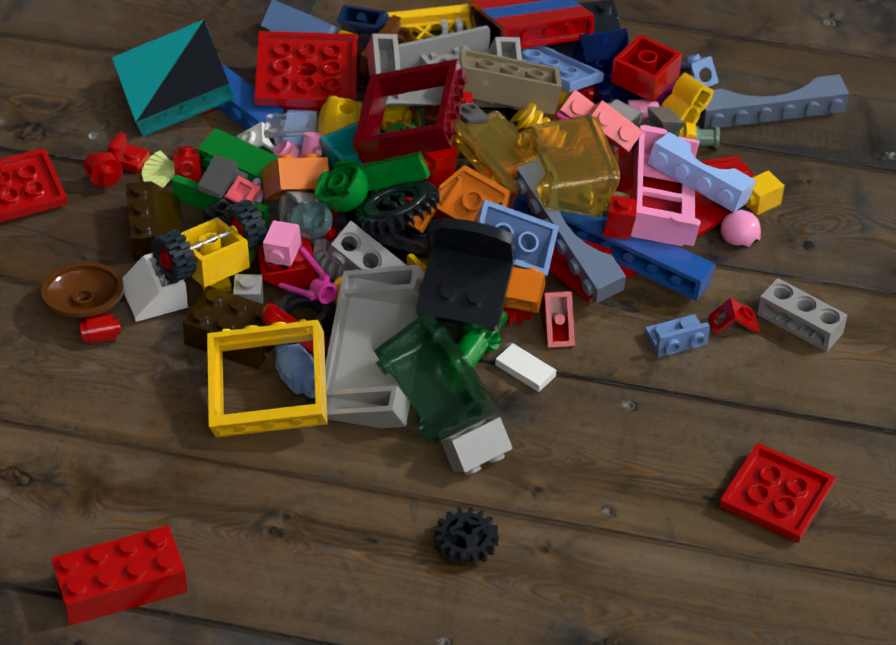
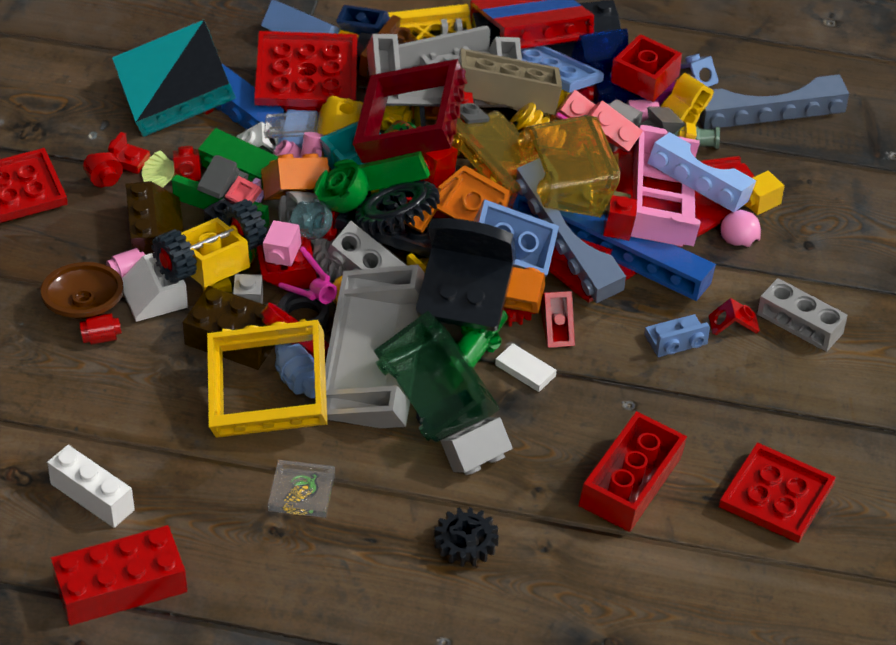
none -> white brick [47,445,135,528]
none -> bright pink brick [106,248,145,278]
none -> clear tile [268,460,335,518]
none -> red brick [578,411,687,532]

